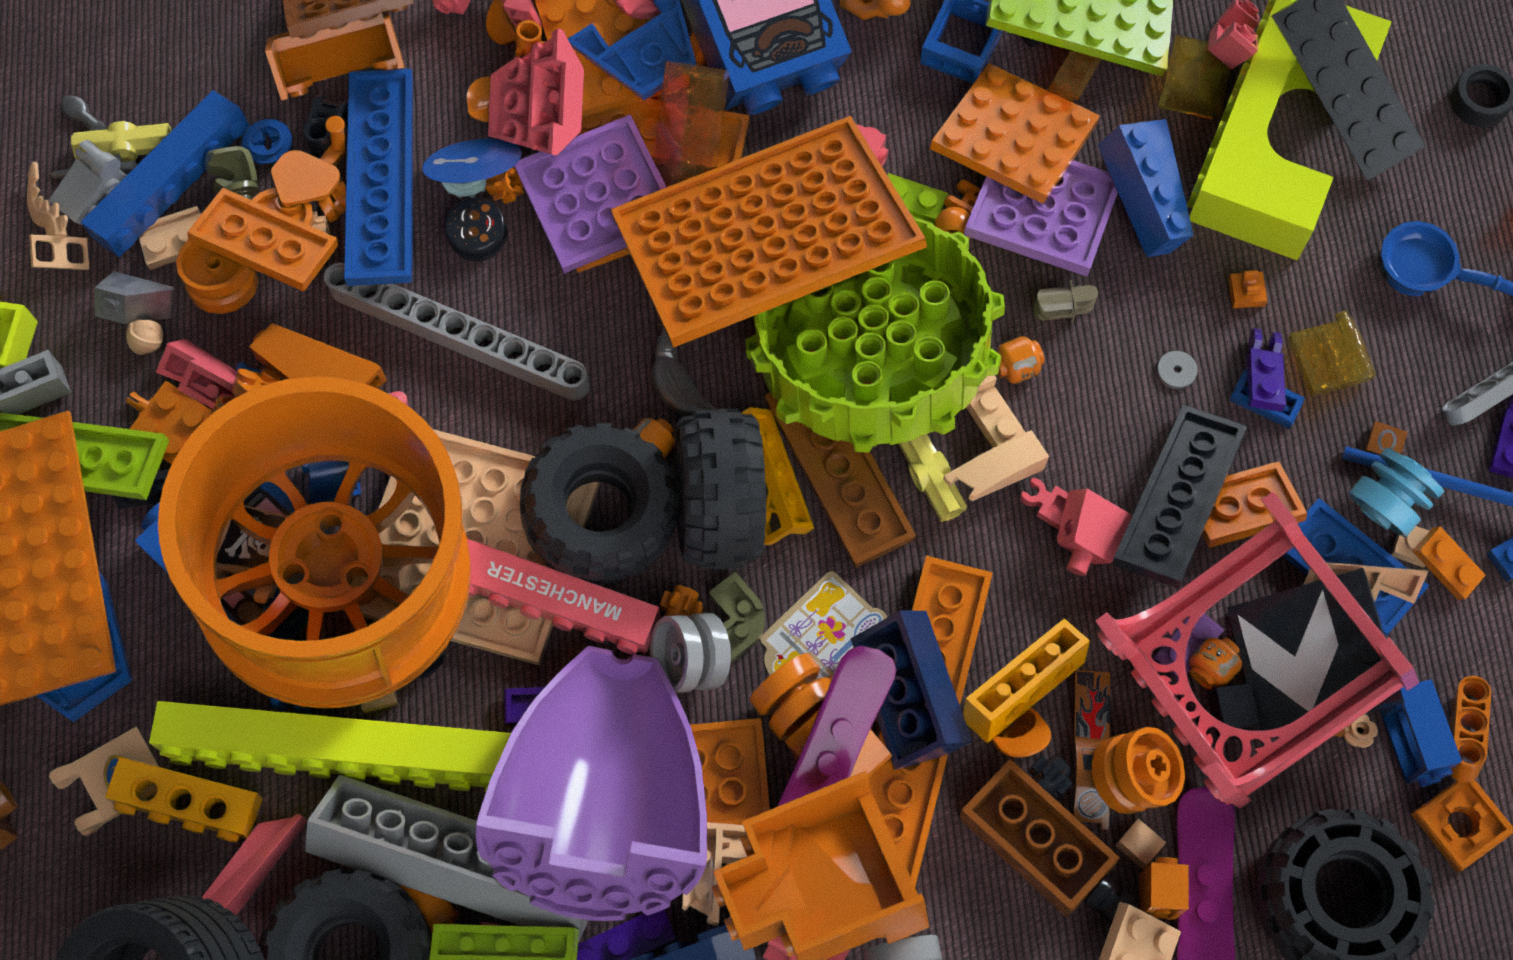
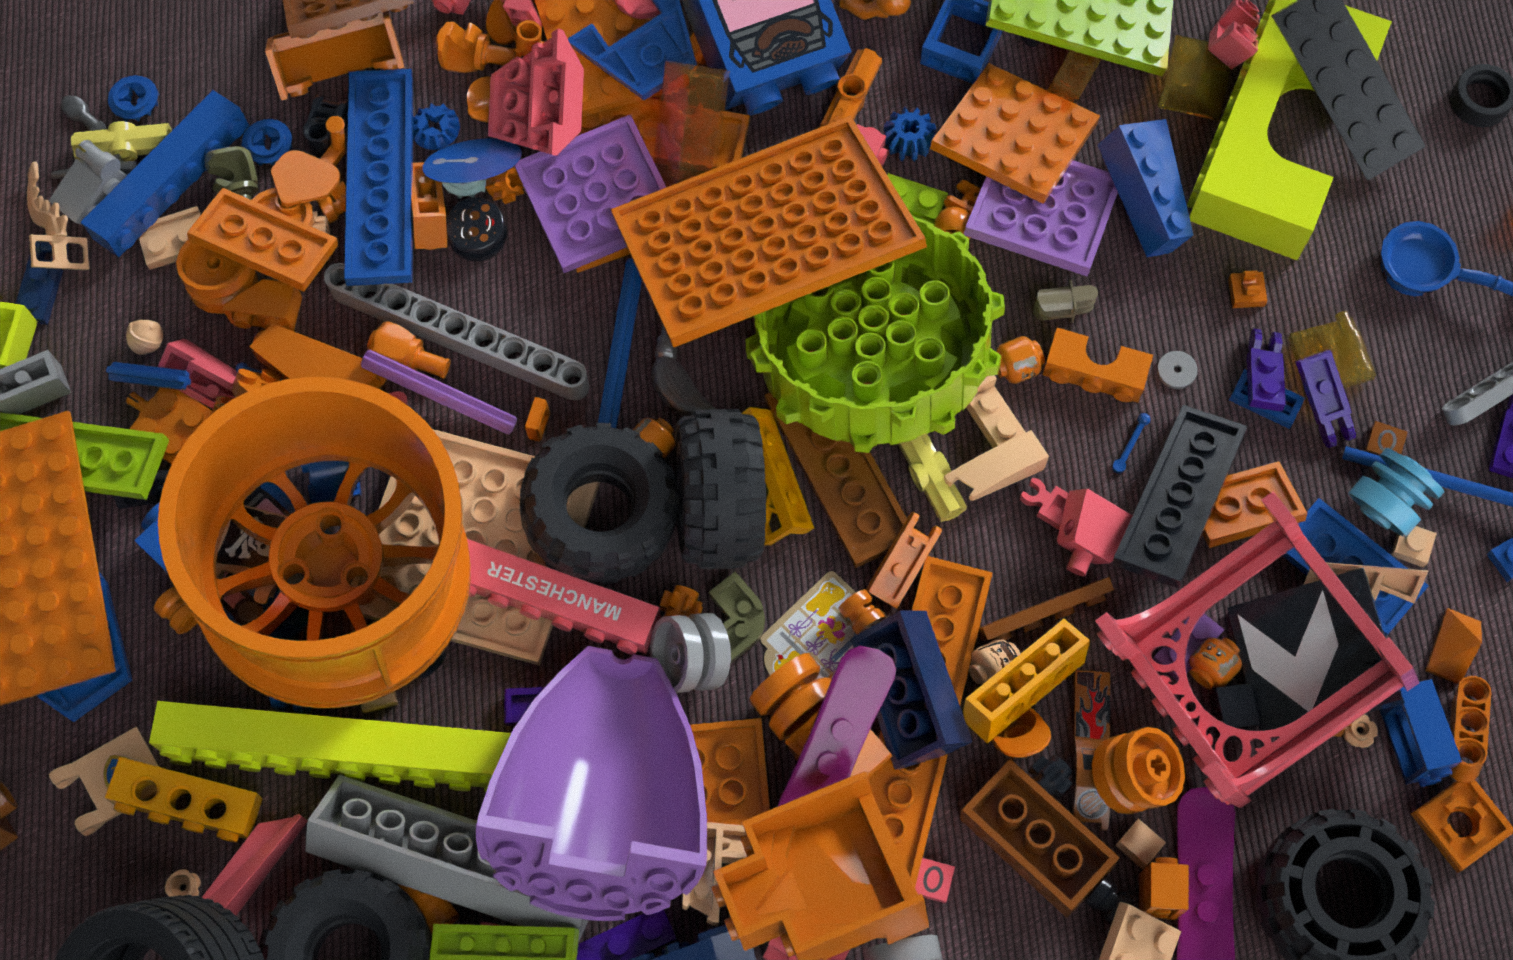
flat silver slope [94,271,174,324] -> none
orange plate [1412,526,1486,600] -> none
none -> dark blue plate [15,241,69,325]
none -> blue axle [106,362,191,390]
none -> blue gear [108,75,159,122]
none -> orange wheel [154,586,198,634]
none -> light nougat plate [165,869,201,897]
none -> orange slope [222,279,302,331]
none -> medium lavender axle [361,350,517,434]
none -> orange piece [367,321,451,379]
none -> orange slope [411,162,447,250]
none -> blue gear [413,103,460,150]
none -> orange piece [436,22,516,73]
none -> orange tile [525,397,551,442]
none -> blue axle [598,258,642,429]
none -> orange piece [820,48,882,127]
none -> orange wheel [838,589,886,635]
none -> orange hinge [866,511,942,609]
none -> blue gear [883,107,936,162]
none -> coral tile [915,858,955,903]
none -> light nougat head [969,639,1021,685]
none -> dark orange plate [978,577,1114,641]
none -> orange arch [1043,328,1153,403]
none -> blue hinge [1112,413,1151,474]
none -> dark purple hinge [1295,350,1356,448]
none -> orange slope [1425,608,1482,684]

